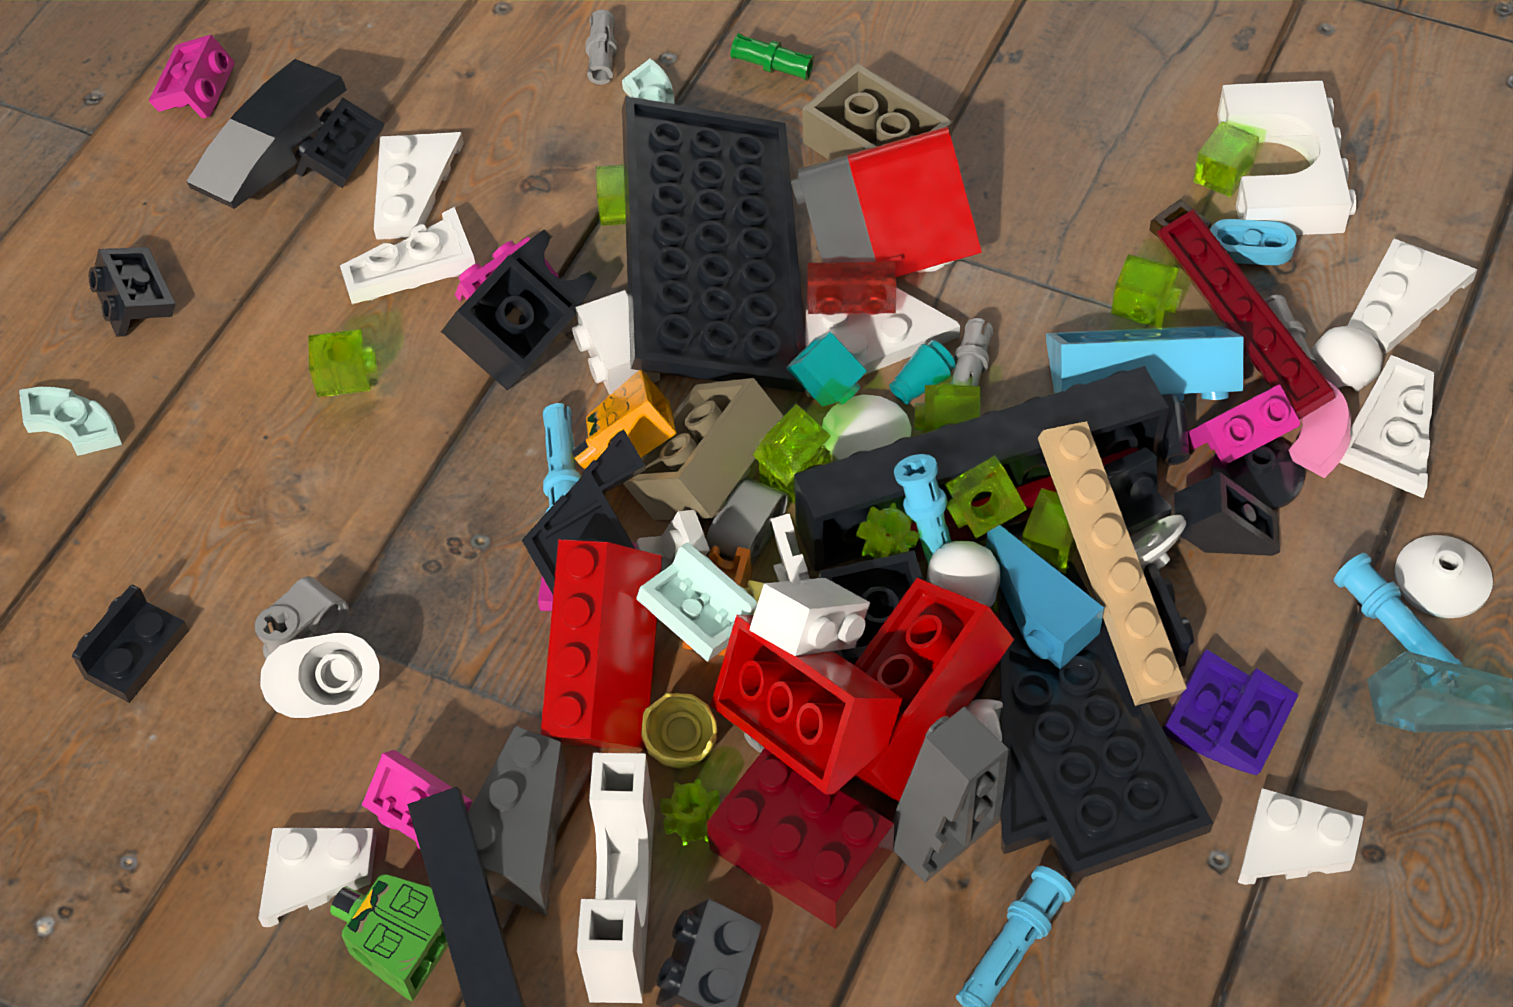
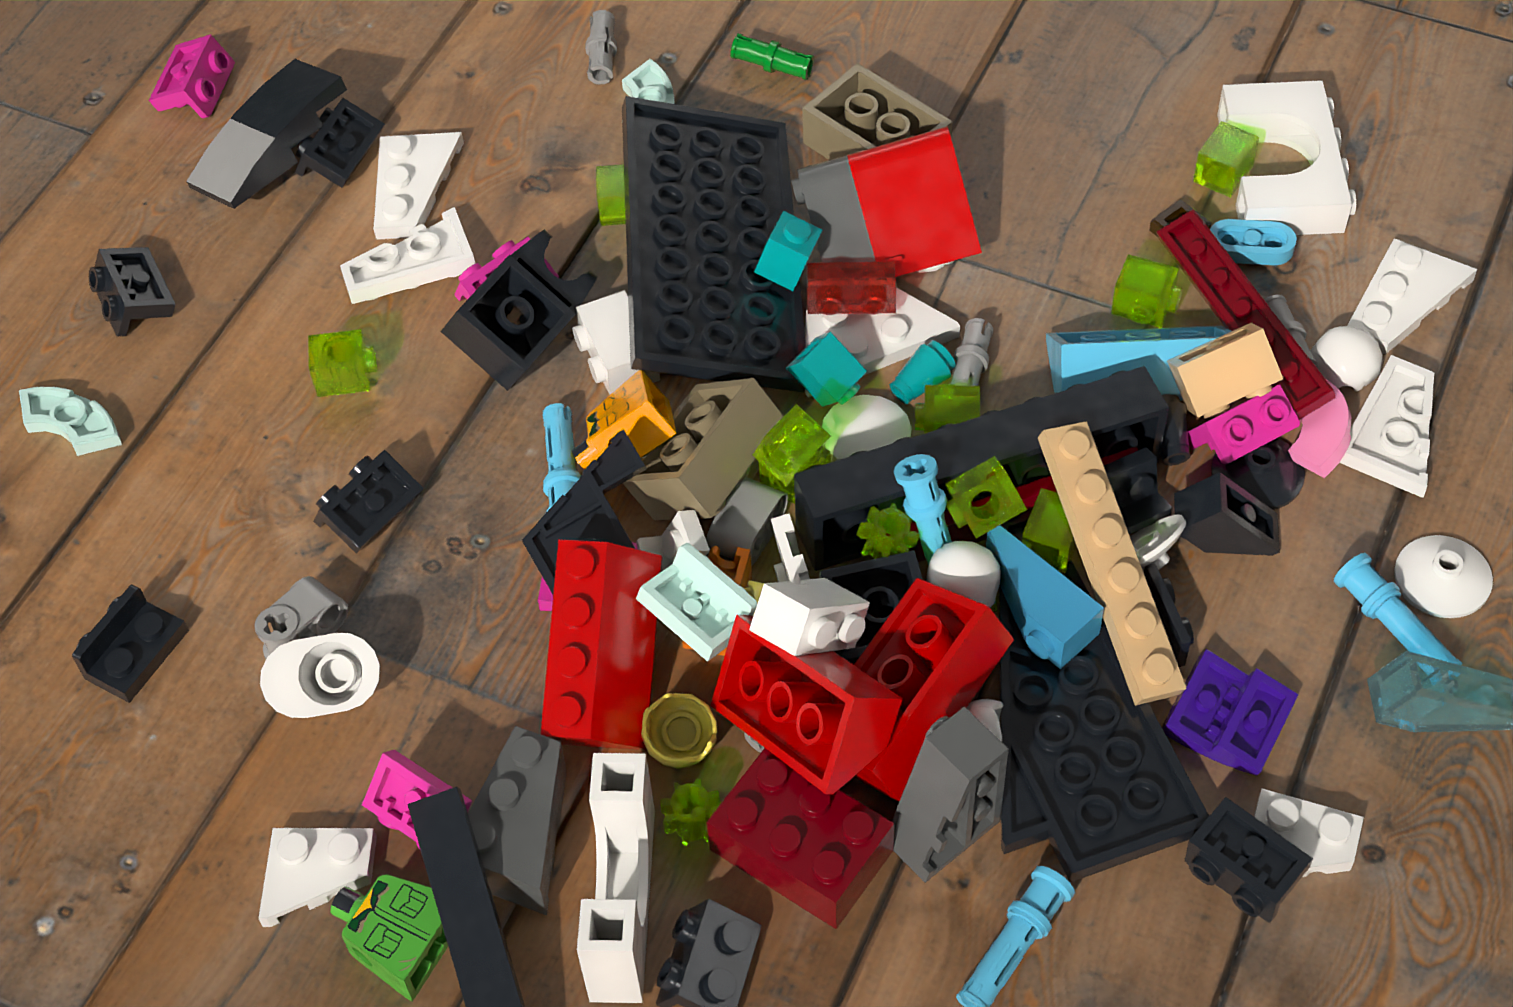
none -> black bracket [313,450,424,554]
none -> teal brick [754,211,823,291]
none -> tan brick [1167,323,1283,419]
none -> black bracket [1184,797,1313,923]

